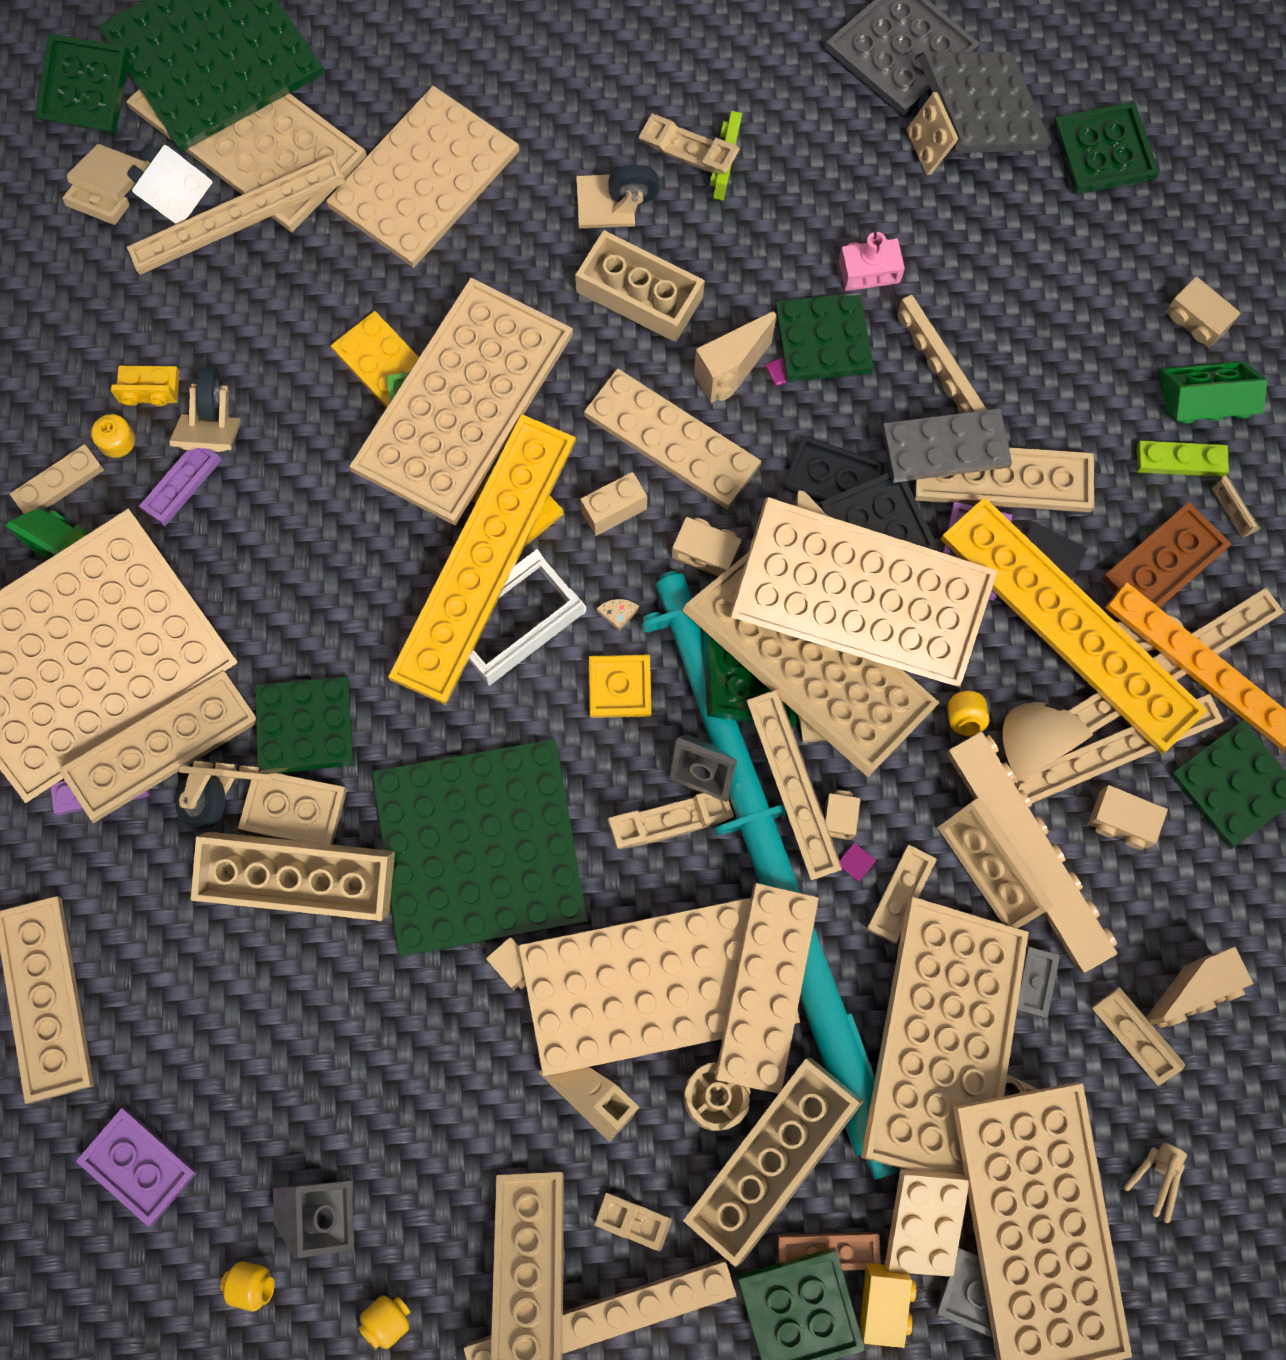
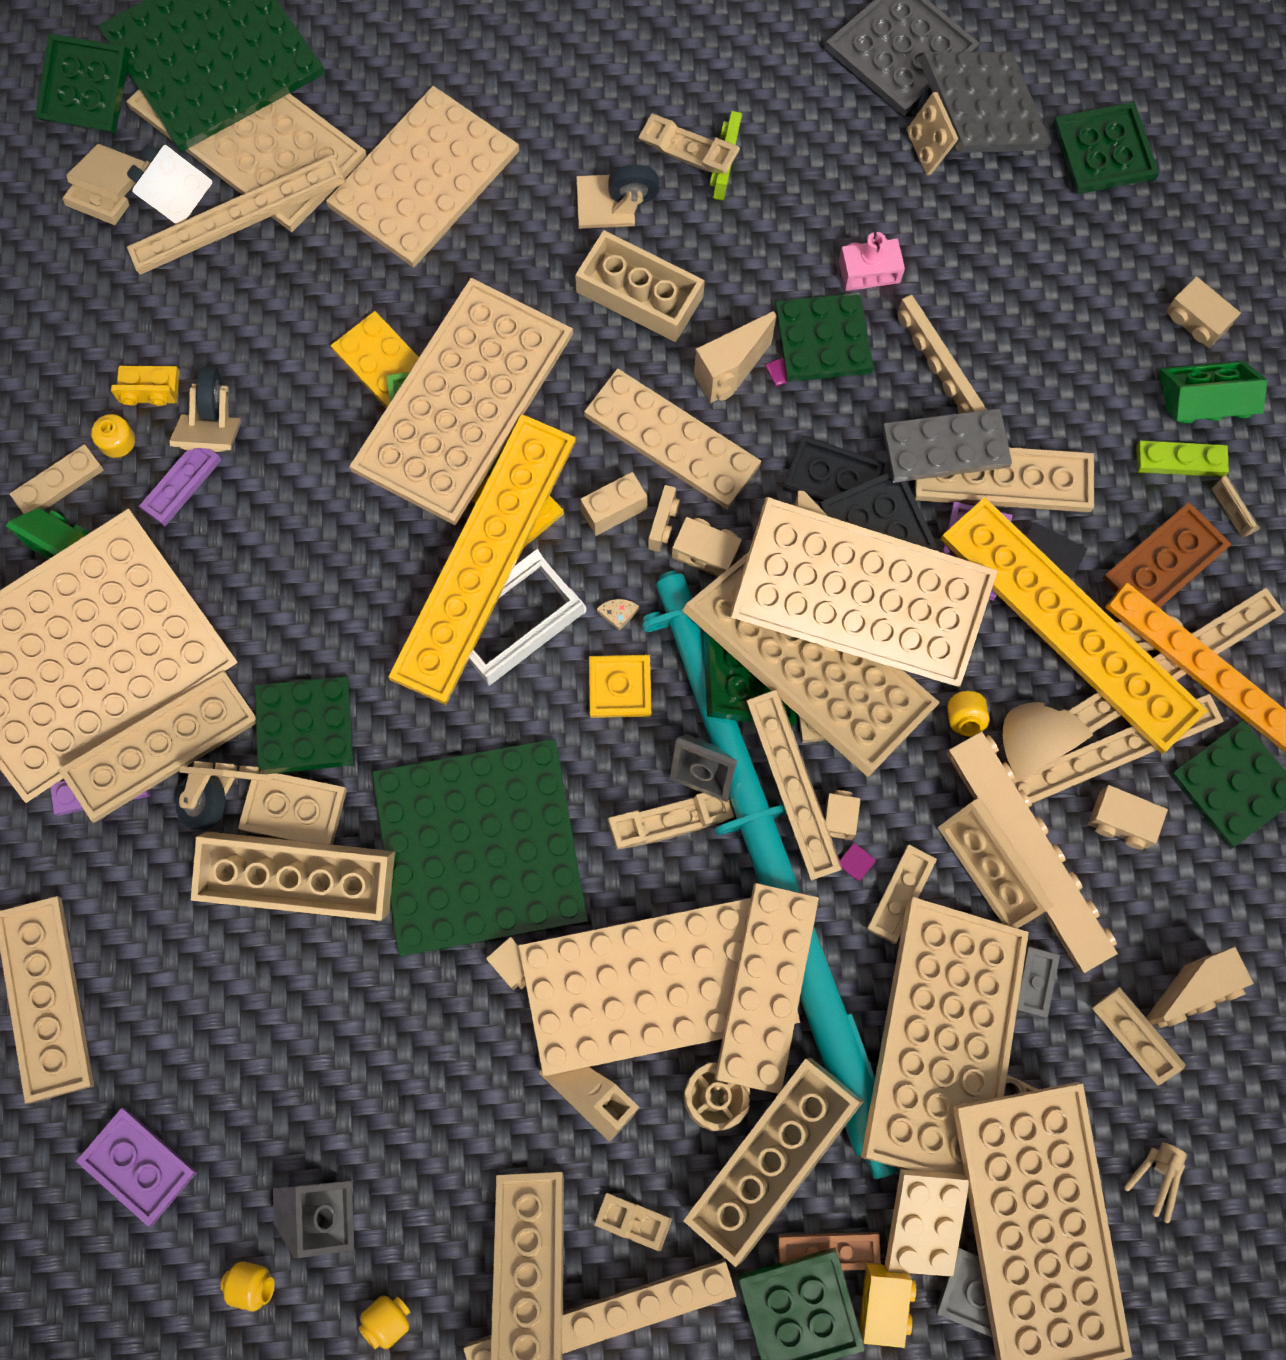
none -> tan plate [648,485,680,552]

